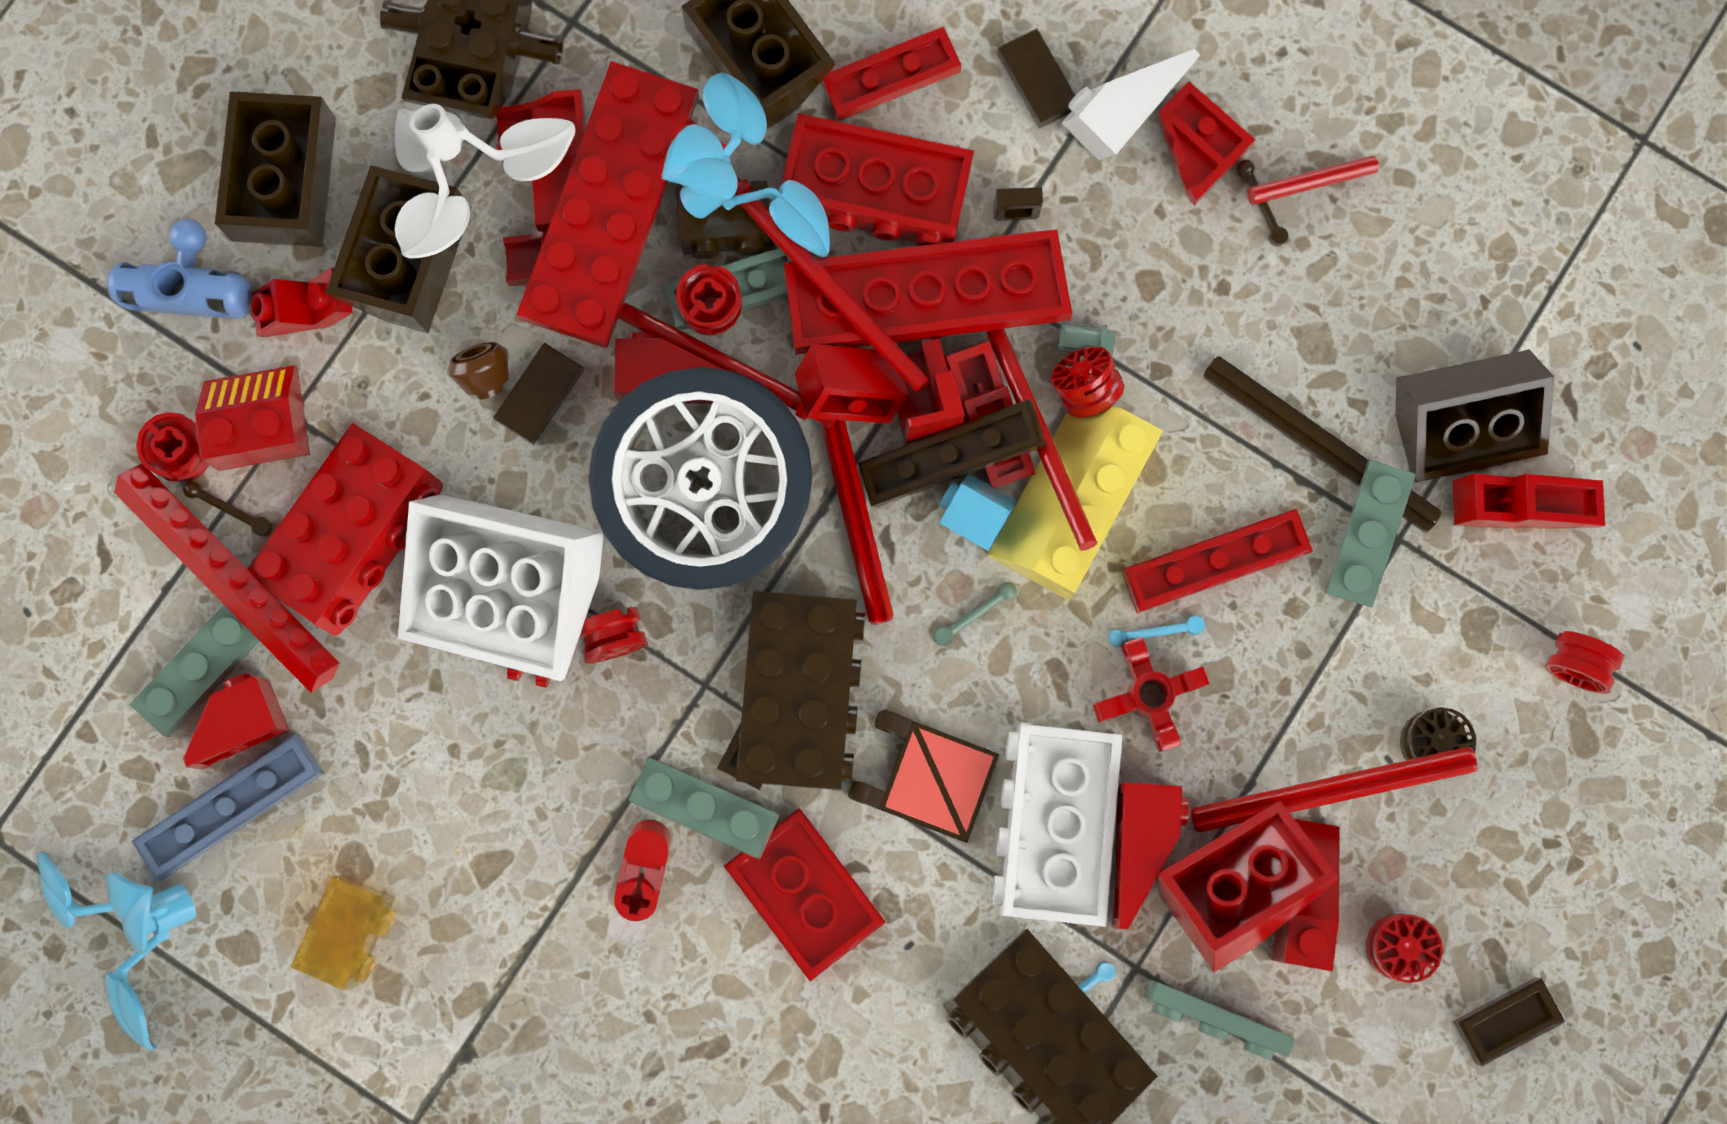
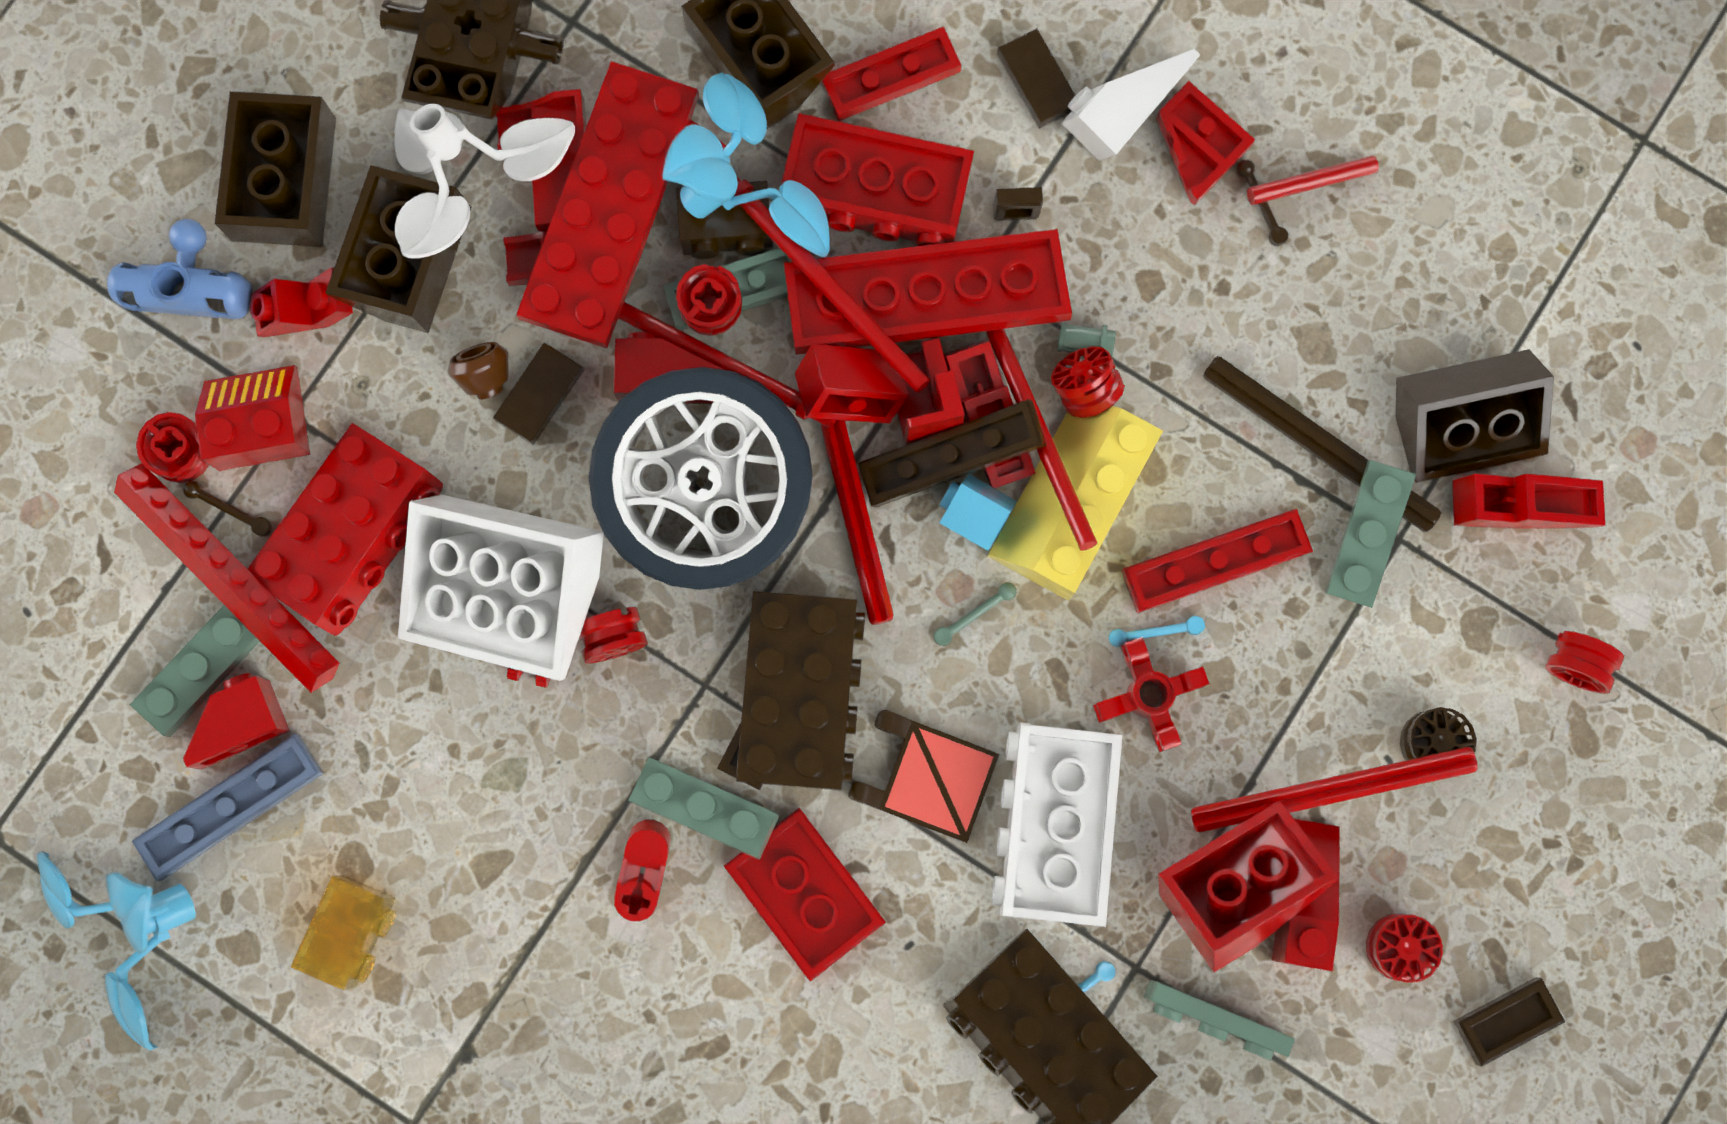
red slope [1112,783,1189,930] -> none

